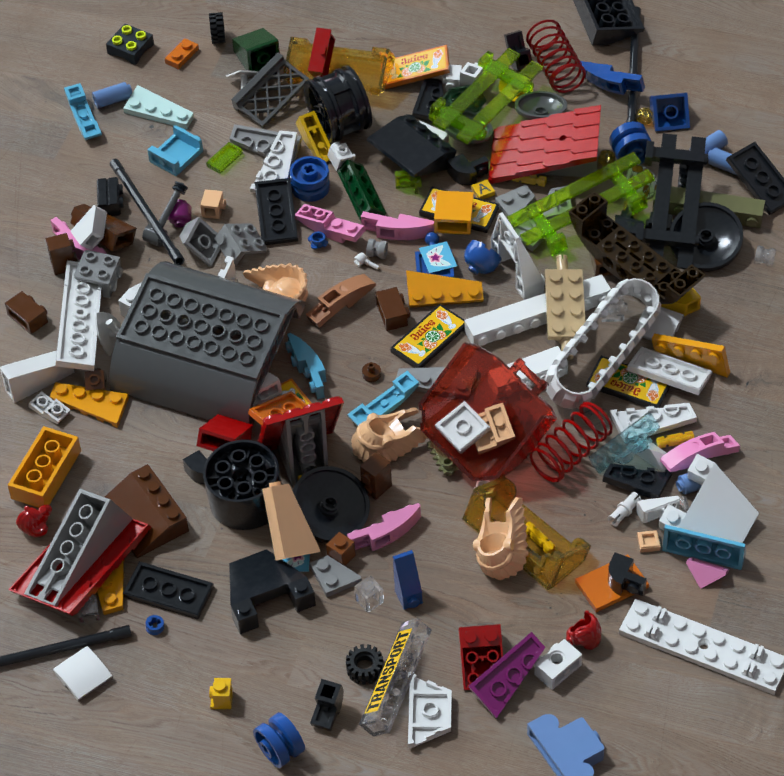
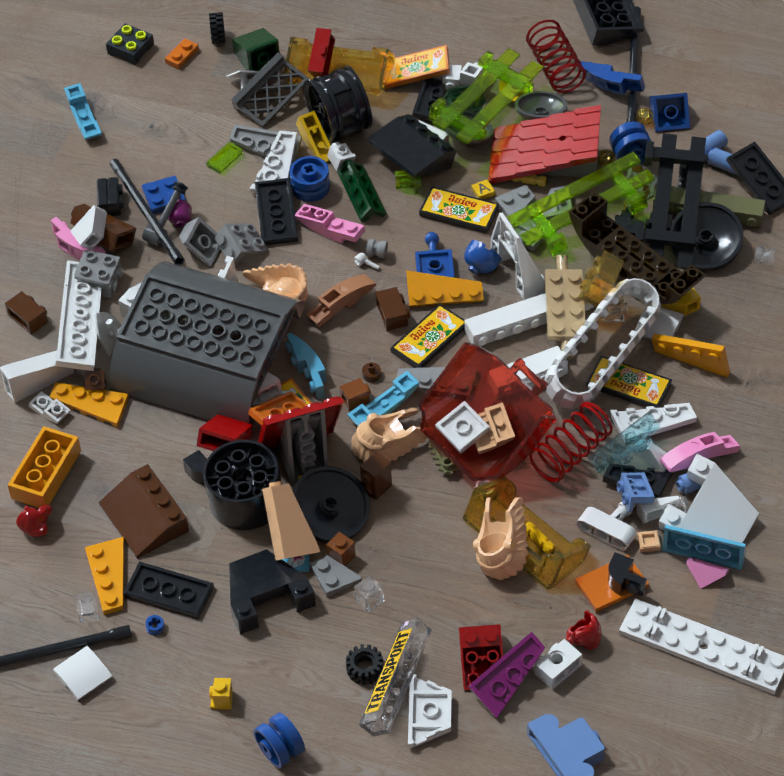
light grey piece [8,489,151,616] -> none
reddish brown brick [45,233,78,275] -> none
medium blue brick [92,82,132,109] -> none
light aqua wing [123,85,194,129] -> none
medium azure panel [147,125,203,176] -> none
light nougat brick [200,189,226,219] -> none
blue plate [308,231,328,249] -> none
black brick [310,679,344,731] -> none
bright pink slope [347,503,421,551] -> none
bright pink slope [361,211,434,240] -> none
blue slope [393,550,423,610] -> none
medium azure sticker [419,241,457,273] -> none
light orange brick [434,190,474,235] -> none
black brick [447,153,489,185] -> none
black brick [504,30,533,71] -> none
white tile [627,347,712,395] -> none
yellow axle [656,431,695,448] -> none
none -> blue plate [141,176,186,214]
none -> dark orange brick [340,378,371,411]
none -> white beam [576,507,637,551]
none -> clear yellow brick [579,250,624,307]
none -> medium blue bracket [617,472,655,512]

